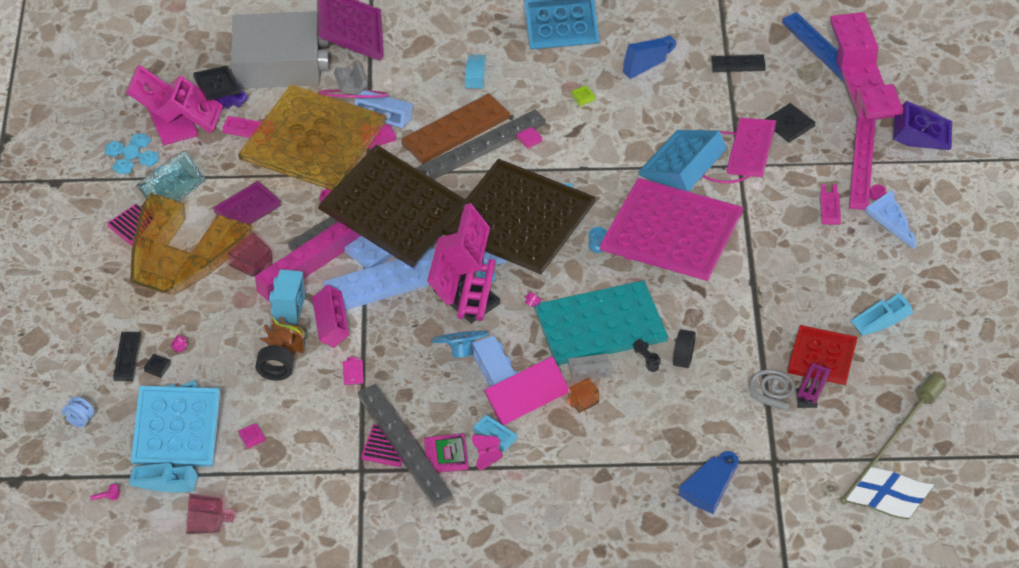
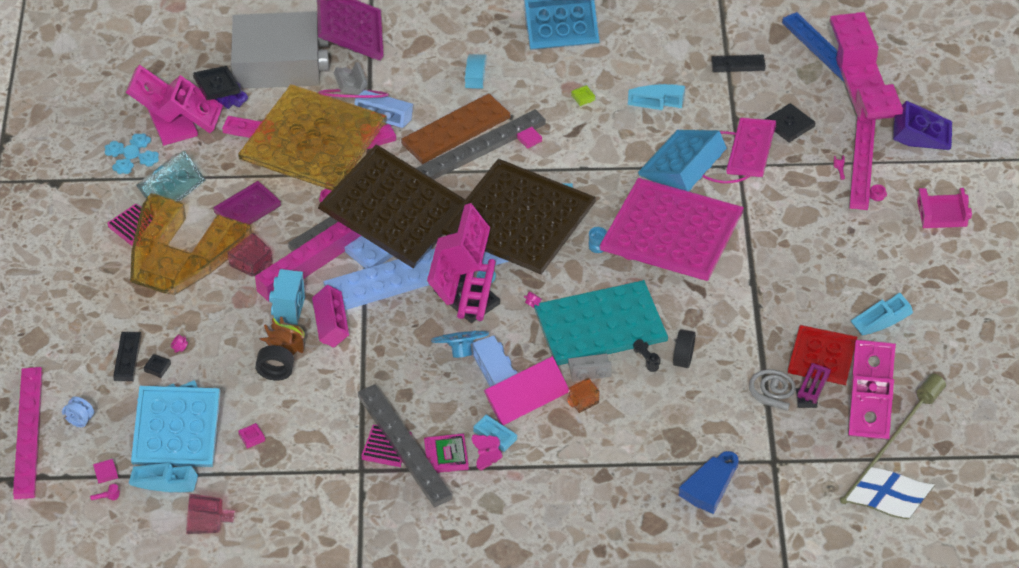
dark pink bracket [343,357,364,385] -> none
blue piece [623,35,677,79] -> none
dark pink hinge [820,184,841,225] -> none
light blue wing [866,190,917,249] -> none
none -> dark pink plate [13,367,43,500]
none -> dark pink tile [93,459,118,484]
none -> medium azure slope [628,84,685,110]
none -> dark pink hand [833,155,845,180]
none -> dark pink bracket [848,340,896,440]
none -> dark pink panel [917,187,972,228]

